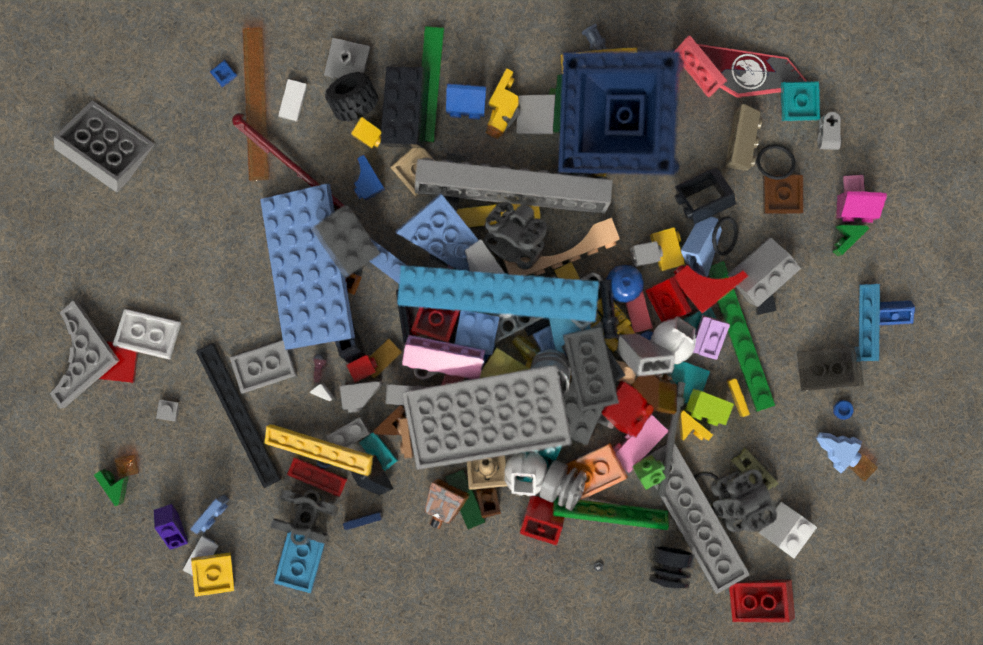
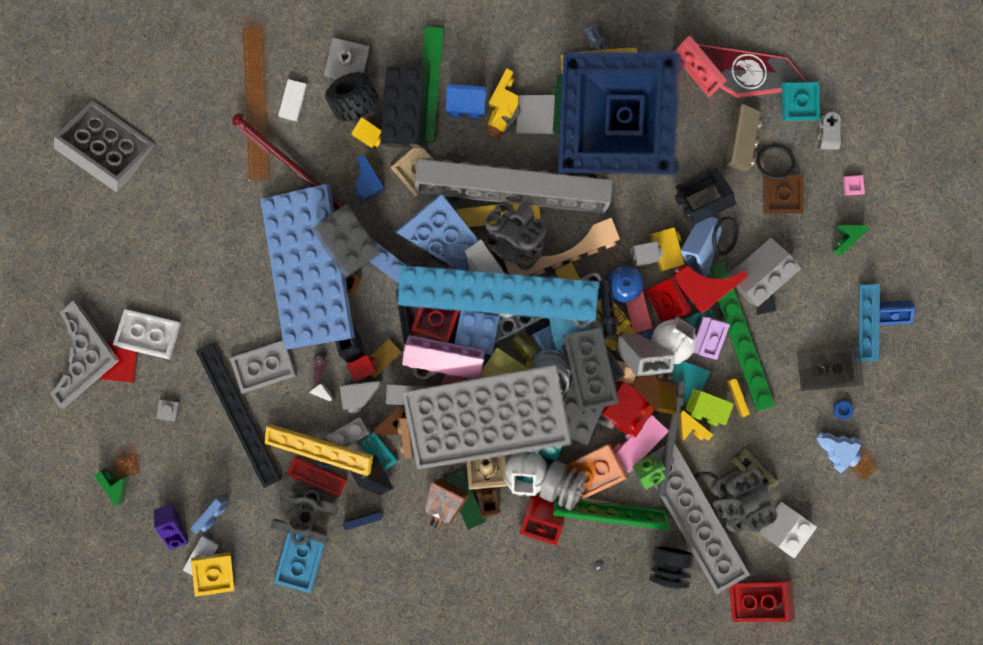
blue tile [210,60,237,88] -> none
dark pink slope [836,191,887,223] -> none

